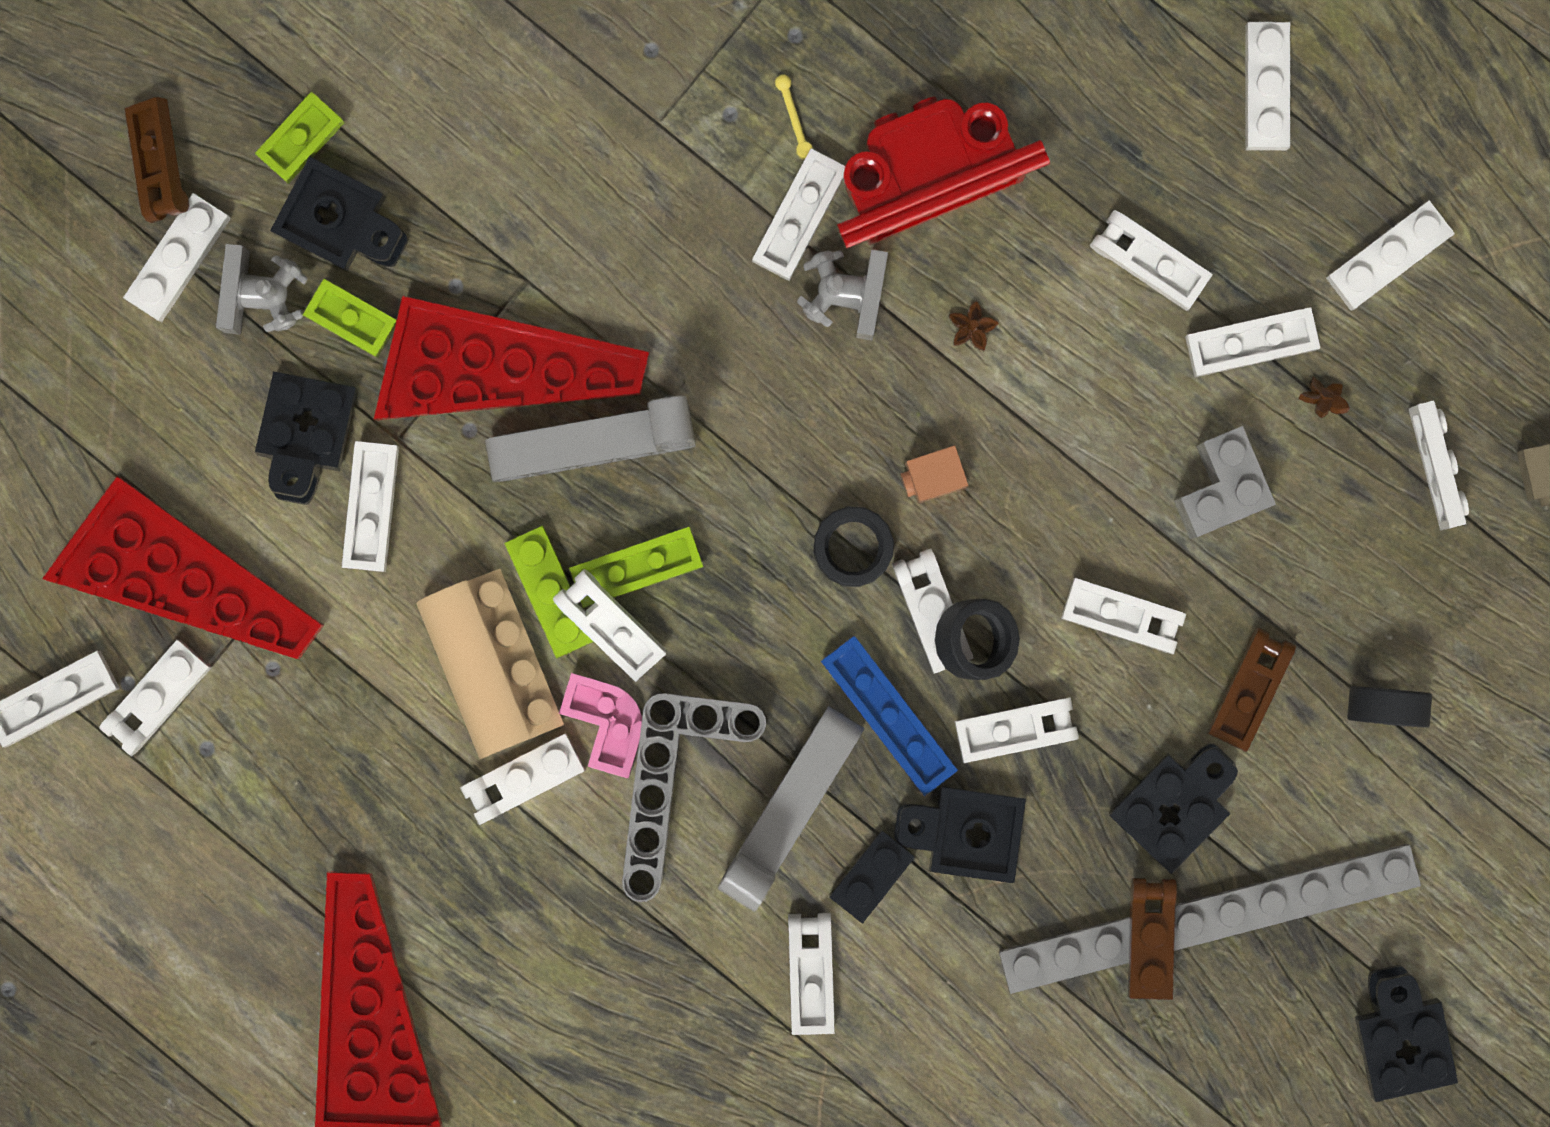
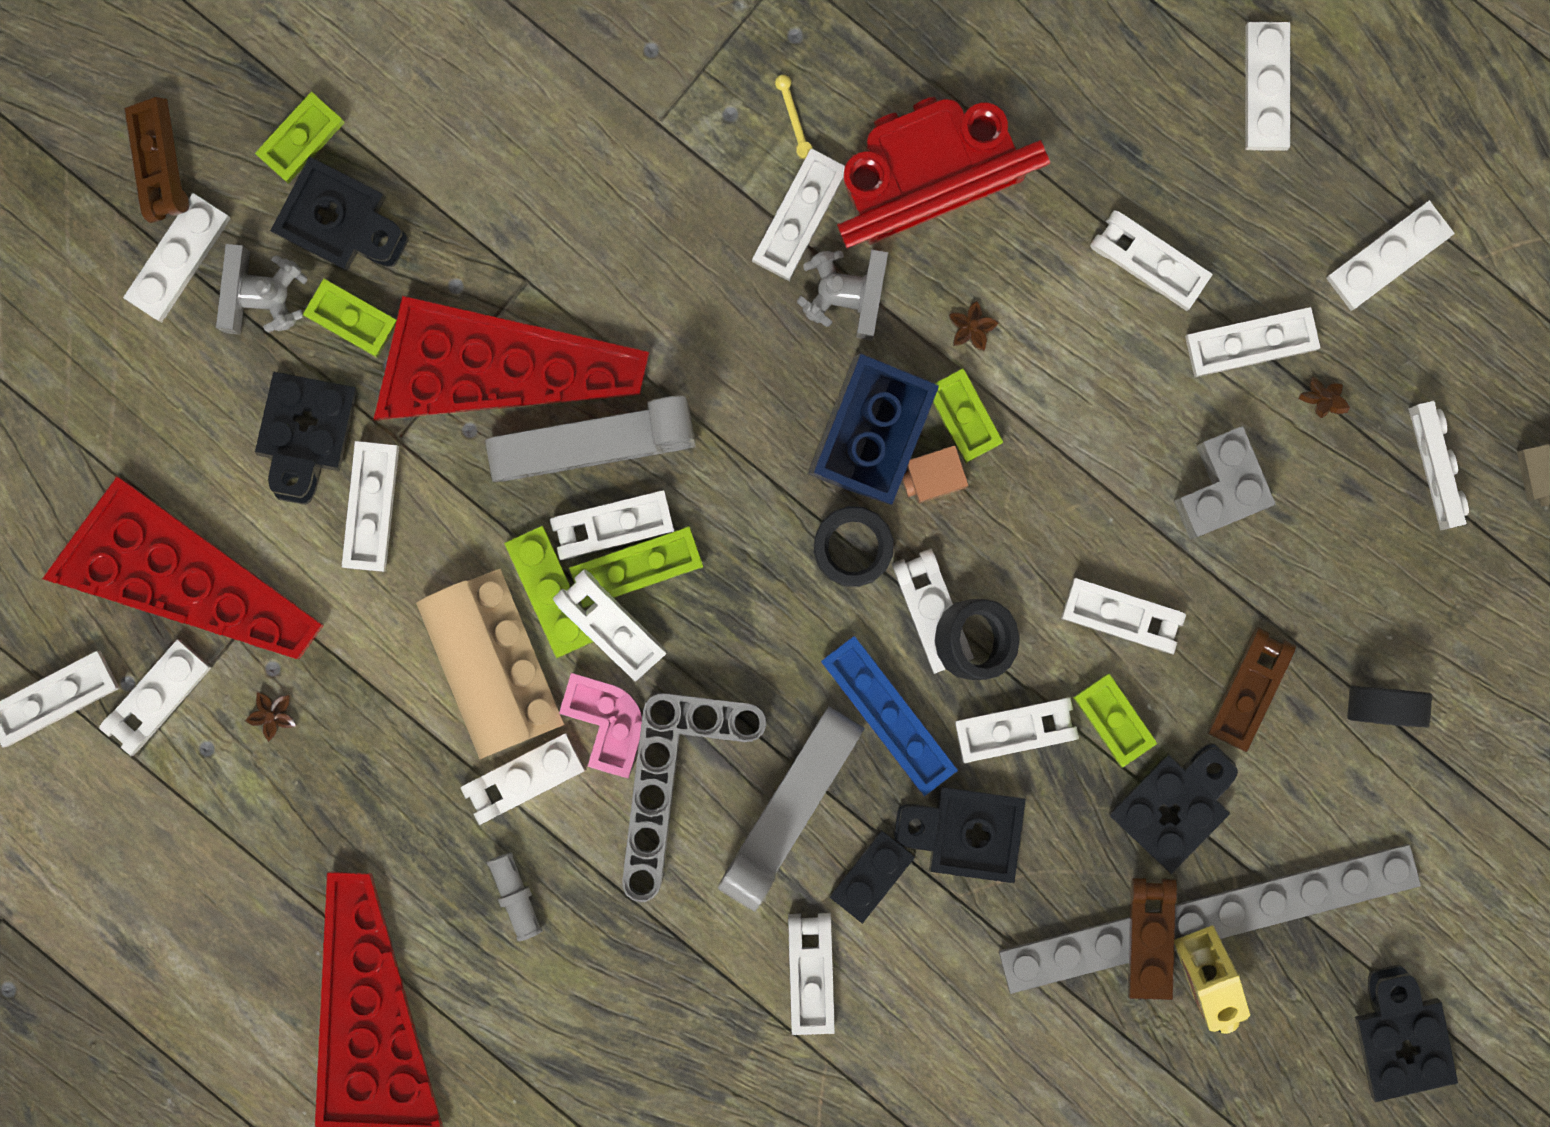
none -> reddish brown plant [245,692,297,742]
none -> light grey pin [487,852,543,941]
none -> white plate [550,490,674,560]
none -> dark blue slope [807,354,939,505]
none -> lime plate [933,368,1003,464]
none -> lime plate [1073,674,1158,768]
none -> light yellow torso [1174,925,1250,1034]

